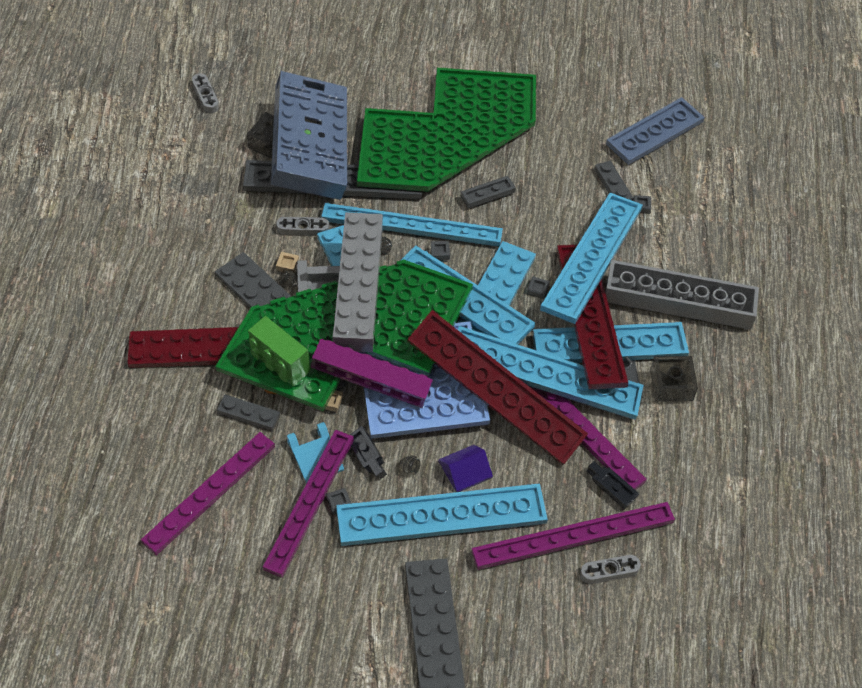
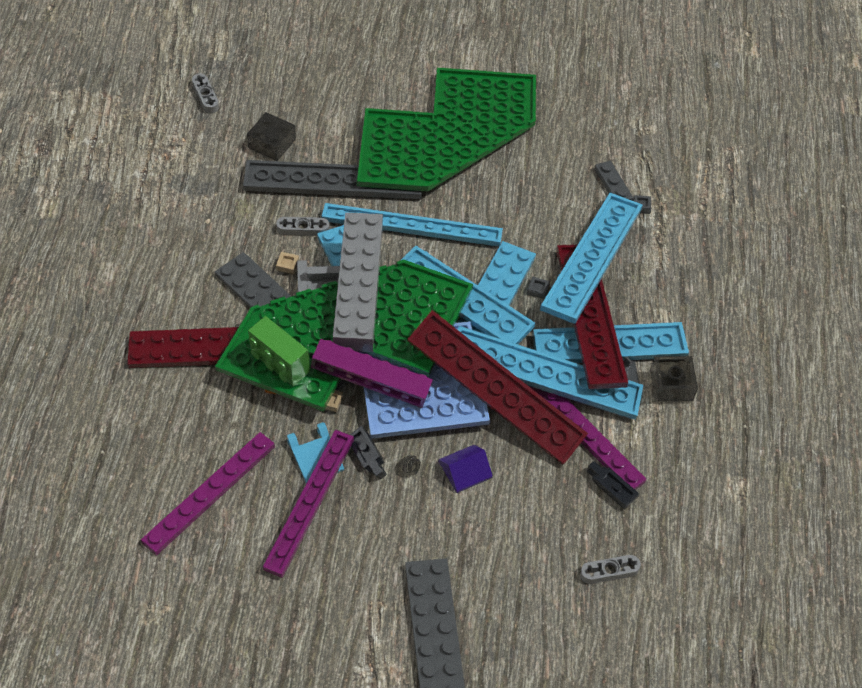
dark grey plate [217,394,280,432] -> none
sand blue piece [271,71,347,200] -> none
clear smoke plate [278,269,298,288] -> none
dark grey tile [326,488,352,514] -> none
medium azure plate [336,484,548,546] -> none
clear smoke plate [381,237,392,255] -> none
dark grey plate [430,241,450,260] -> none
dark grey plate [460,176,516,208] -> none
magenta plate [471,502,675,570] -> none
light grey brick [605,260,759,330] -> none
sand blue plate [606,97,705,165] -> none

